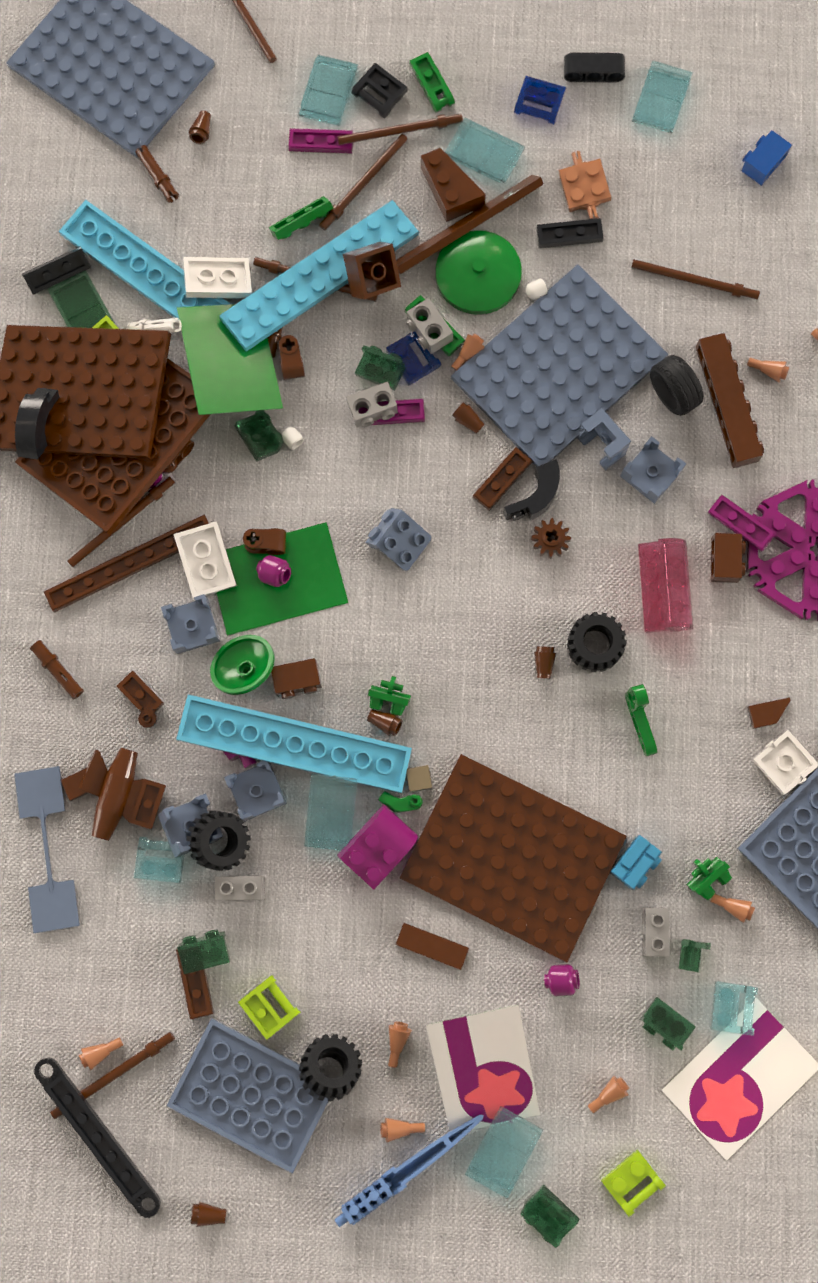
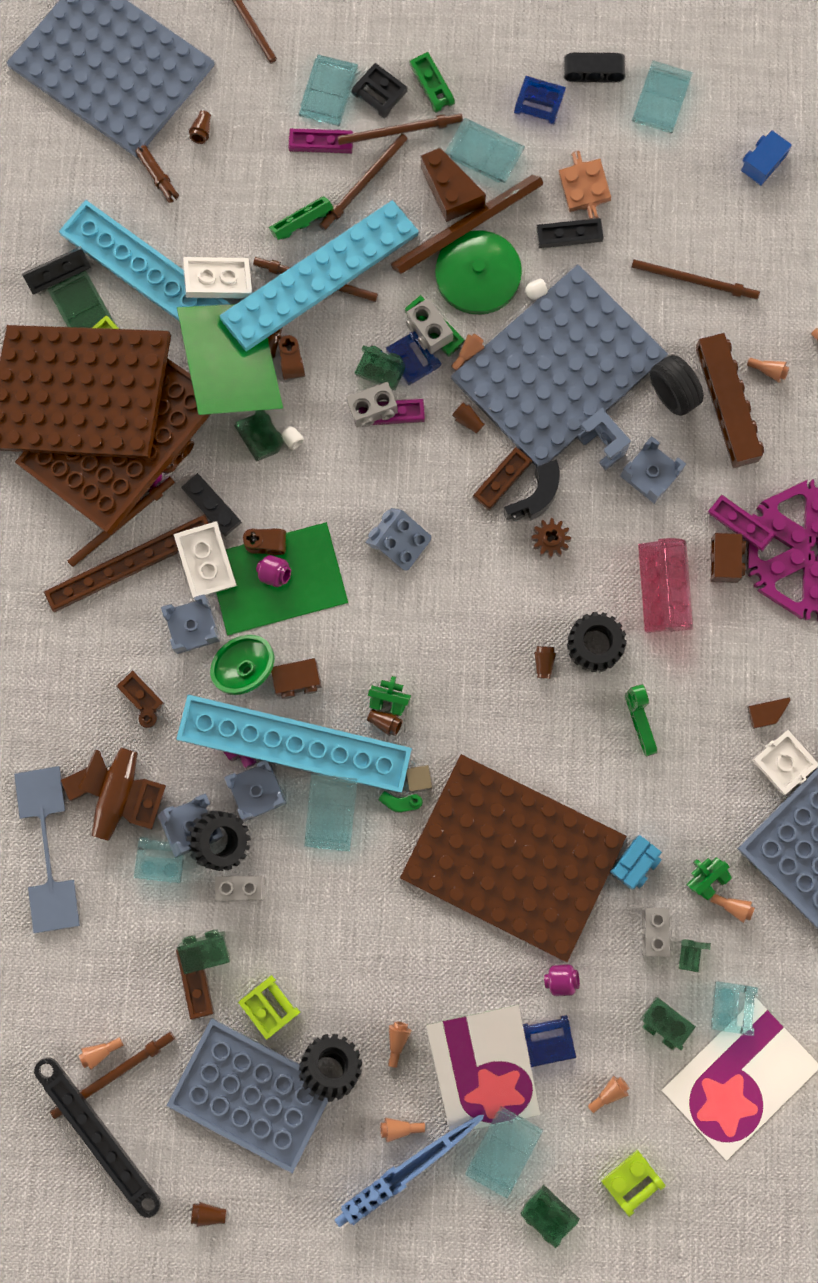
black arch [15,388,60,459] -> none
reddish brown pin [30,640,84,700] -> none
white pin [127,318,182,332] -> none
magenta brick [337,804,418,890] -> none
reddish brown brick [343,242,401,300] -> none
reddish brown tile [395,923,469,970] -> none
none -> black plate [181,473,242,537]
none -> clear blue plate [523,1015,576,1067]

